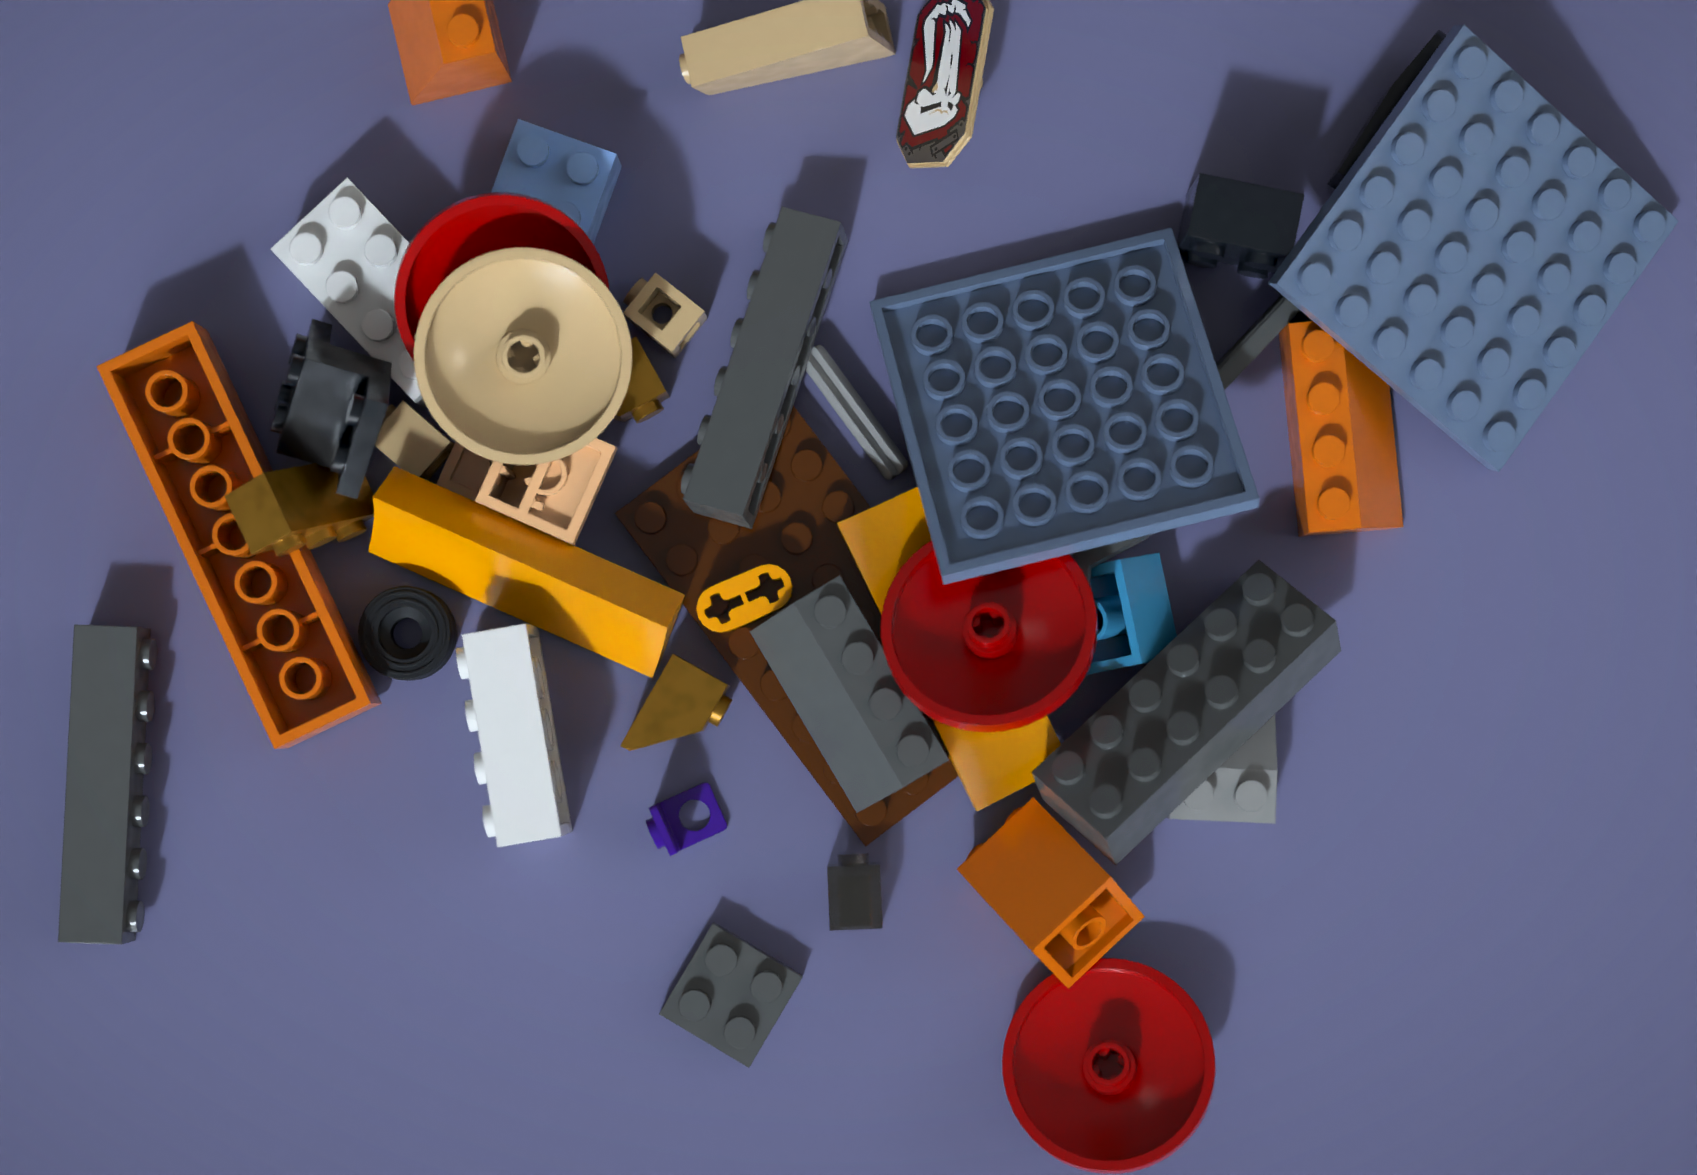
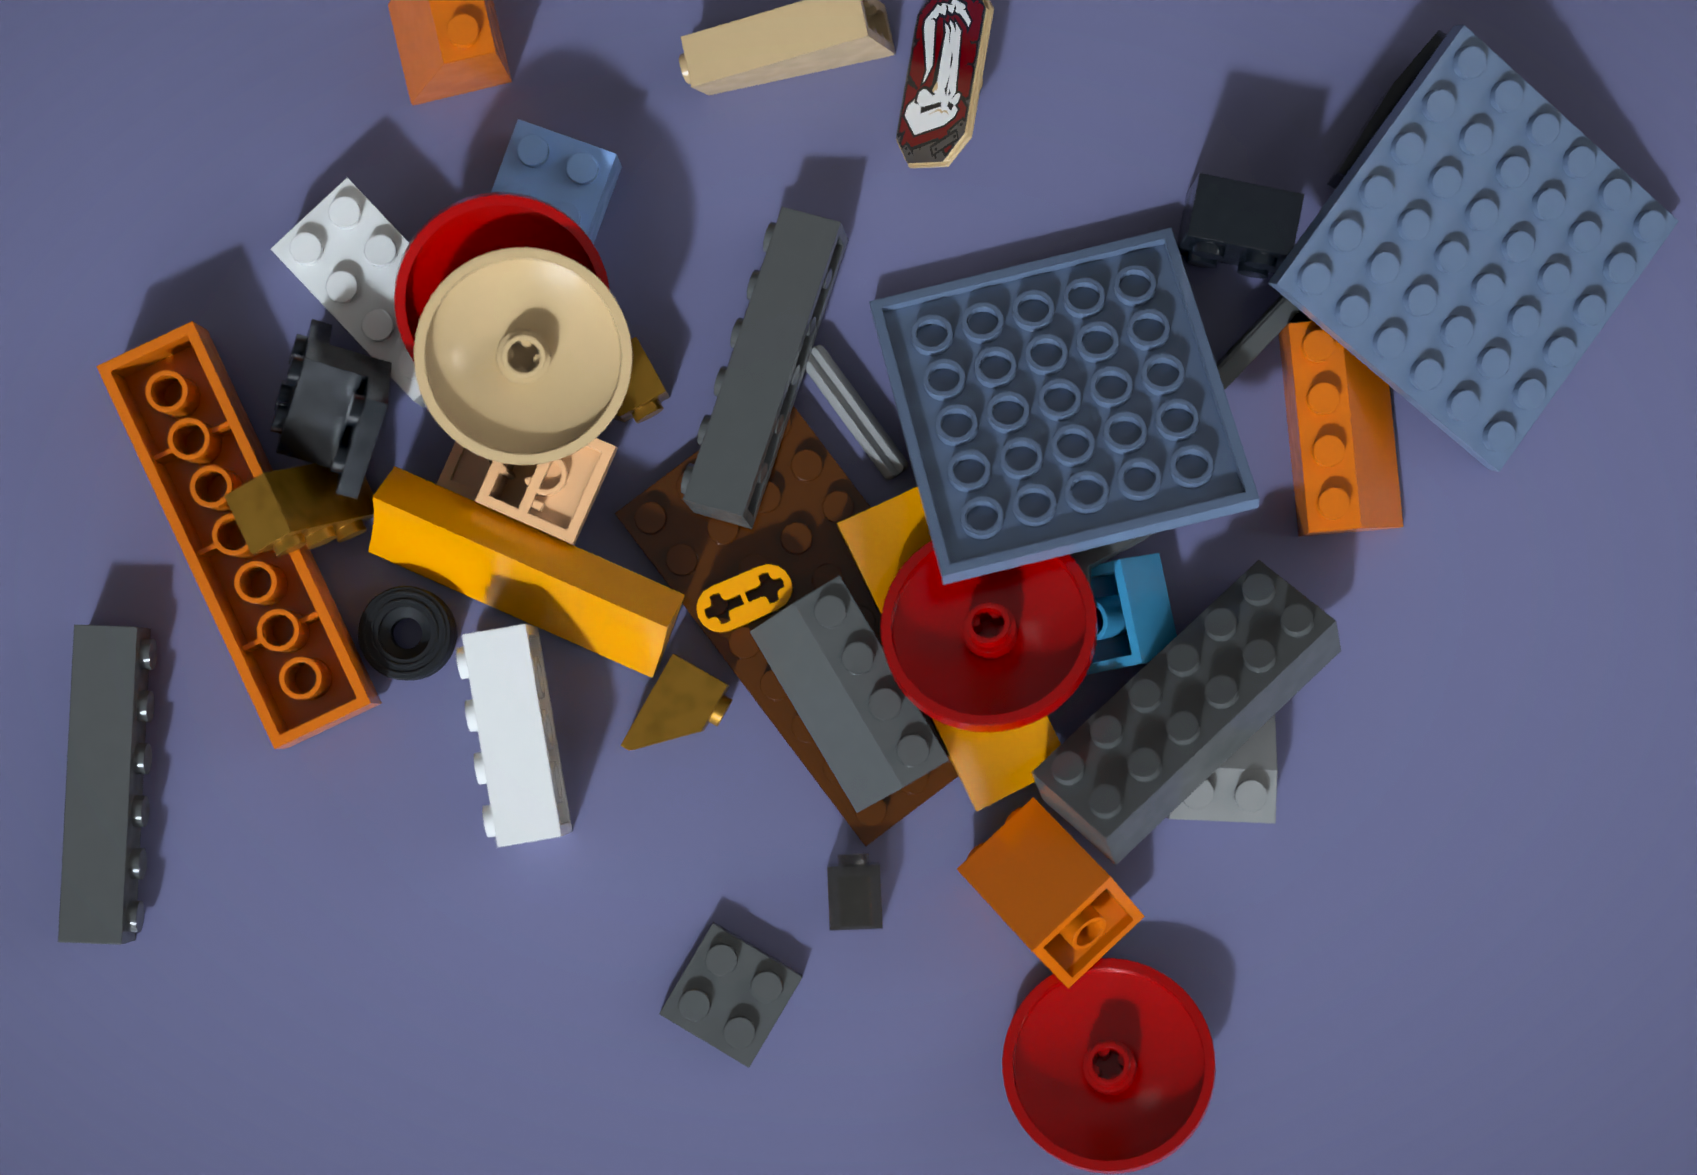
tan brick [375,401,454,480] -> none
tan brick [623,272,708,359] -> none
dark purple bracket [646,782,728,856] -> none

